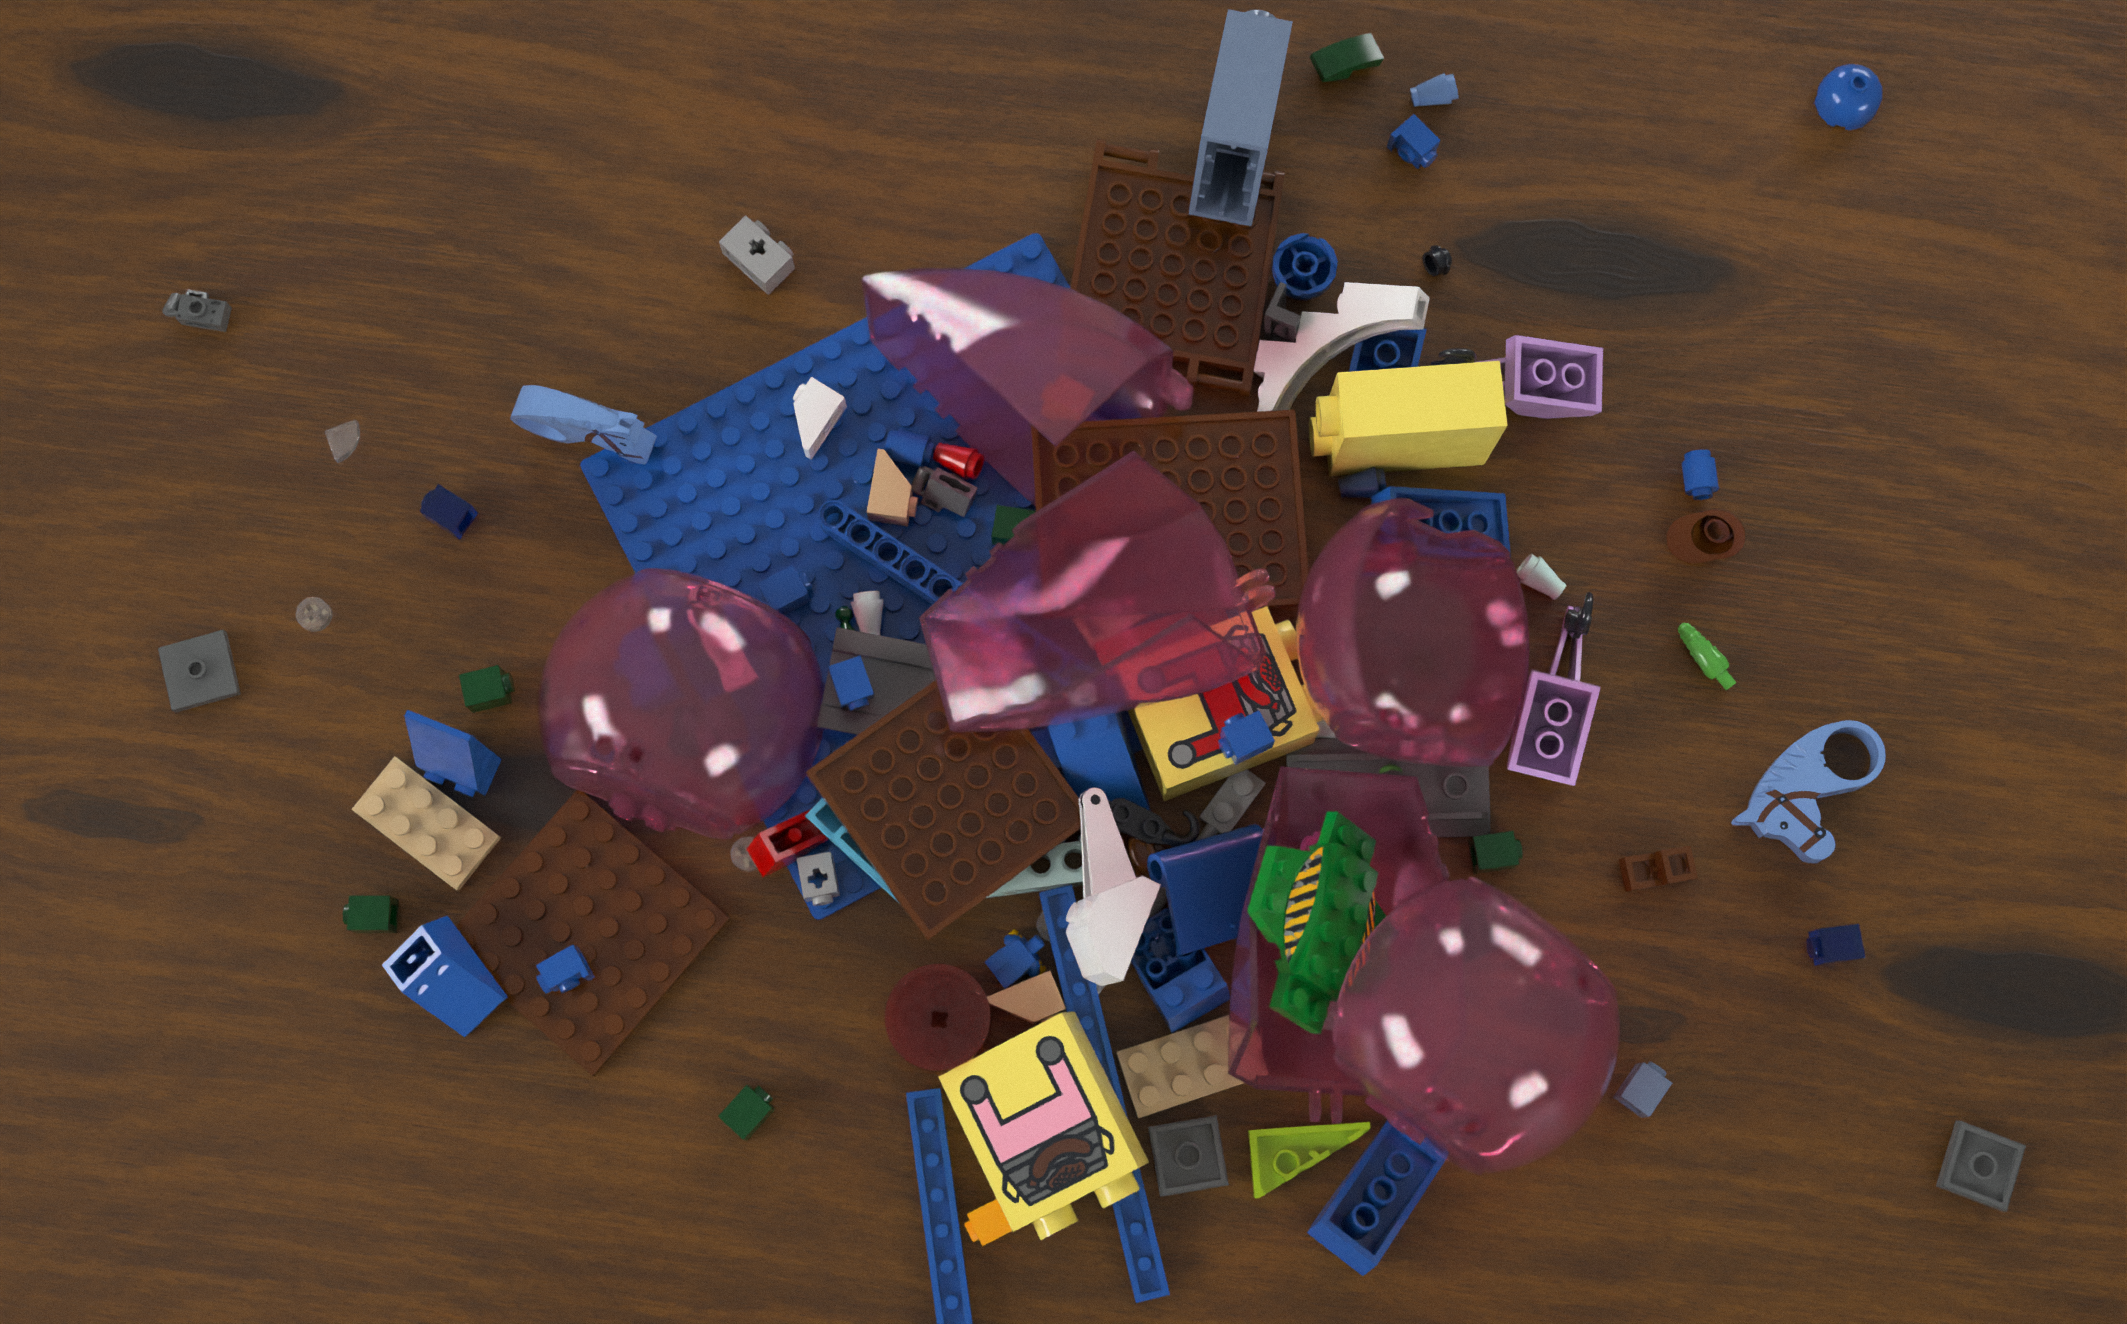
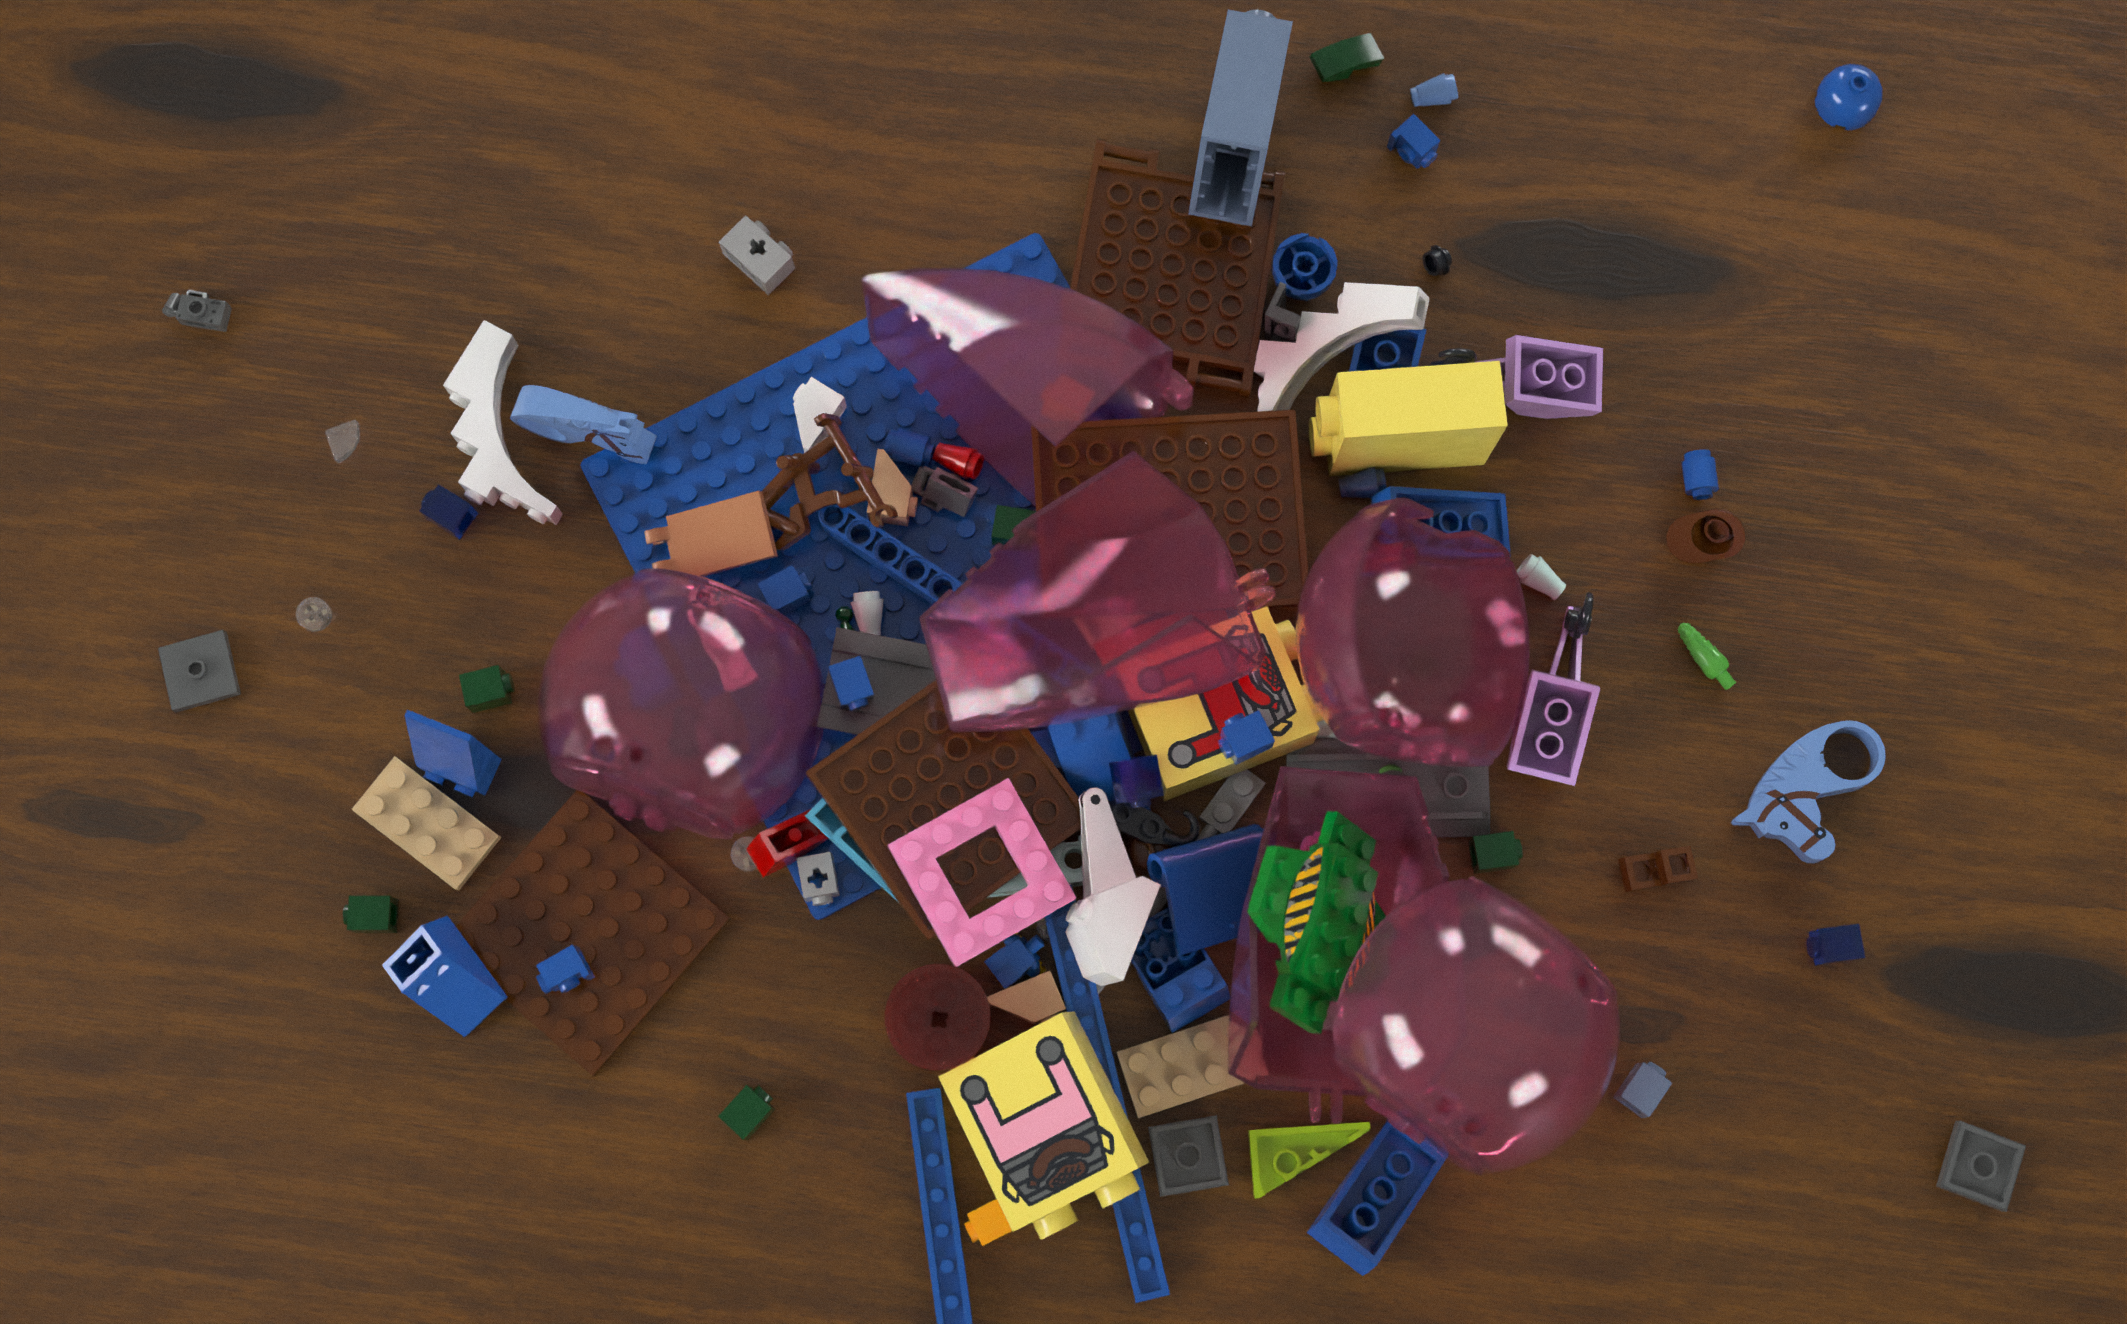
none -> white arch [443,320,563,525]
none -> nougat tile [644,491,778,581]
none -> reddish brown piece [761,413,898,550]
none -> bright pink plate [887,778,1077,968]
none -> clear blue brick [1109,754,1164,808]

